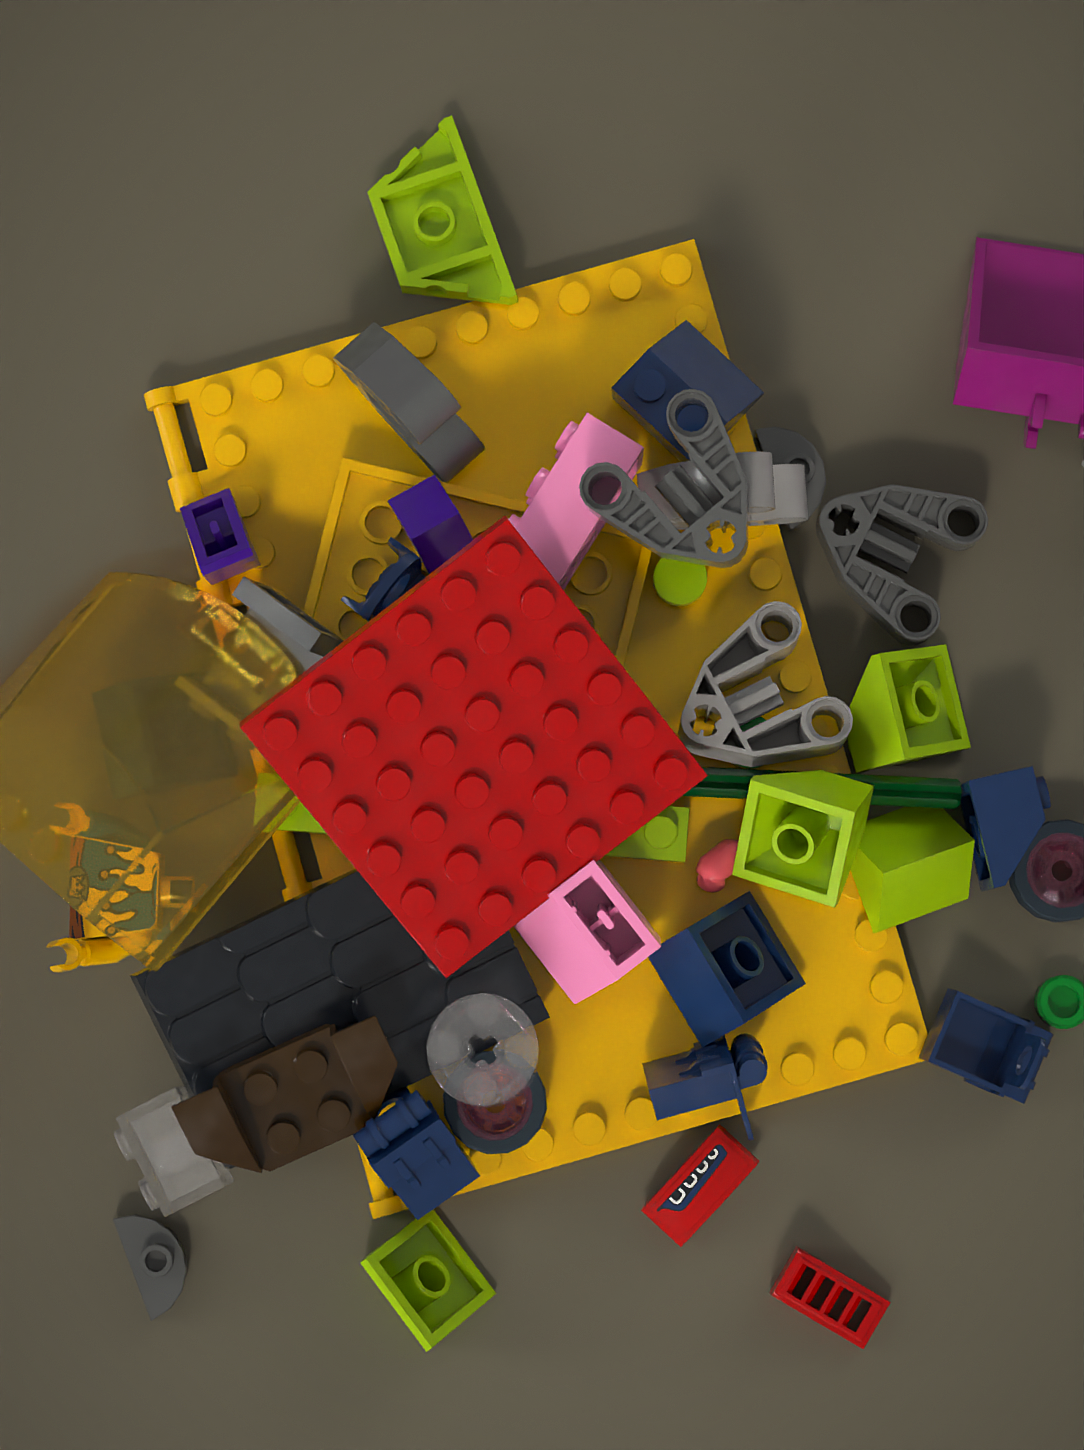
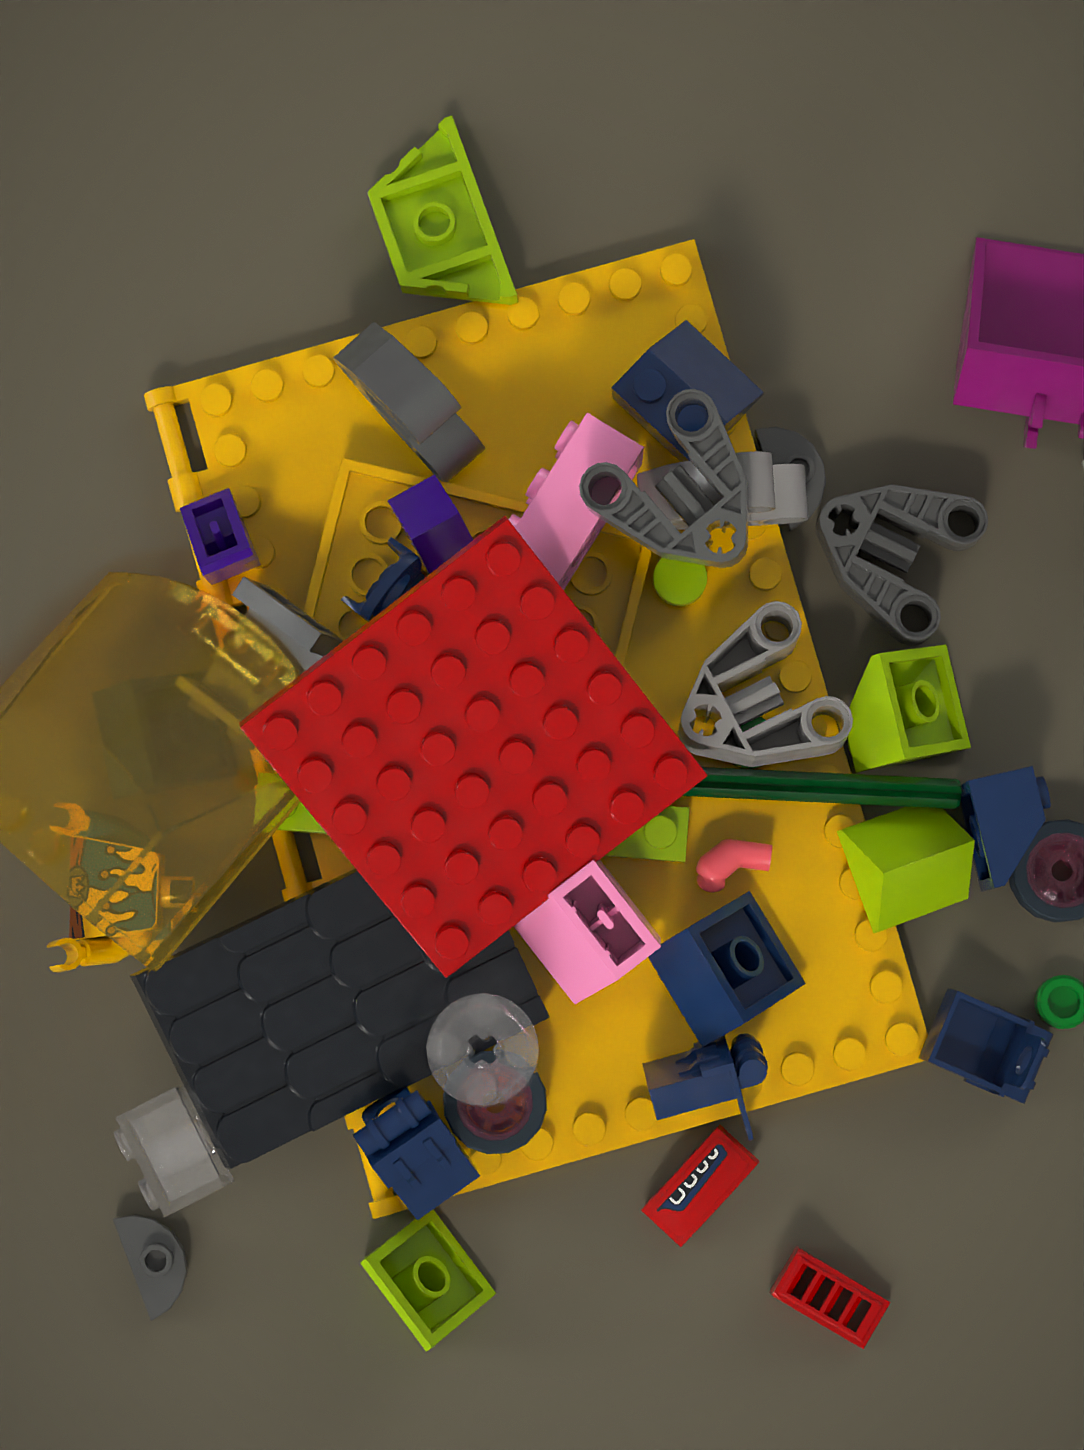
dark brown piece [171,1015,398,1173] -> none
lime slope [732,770,874,908] -> none

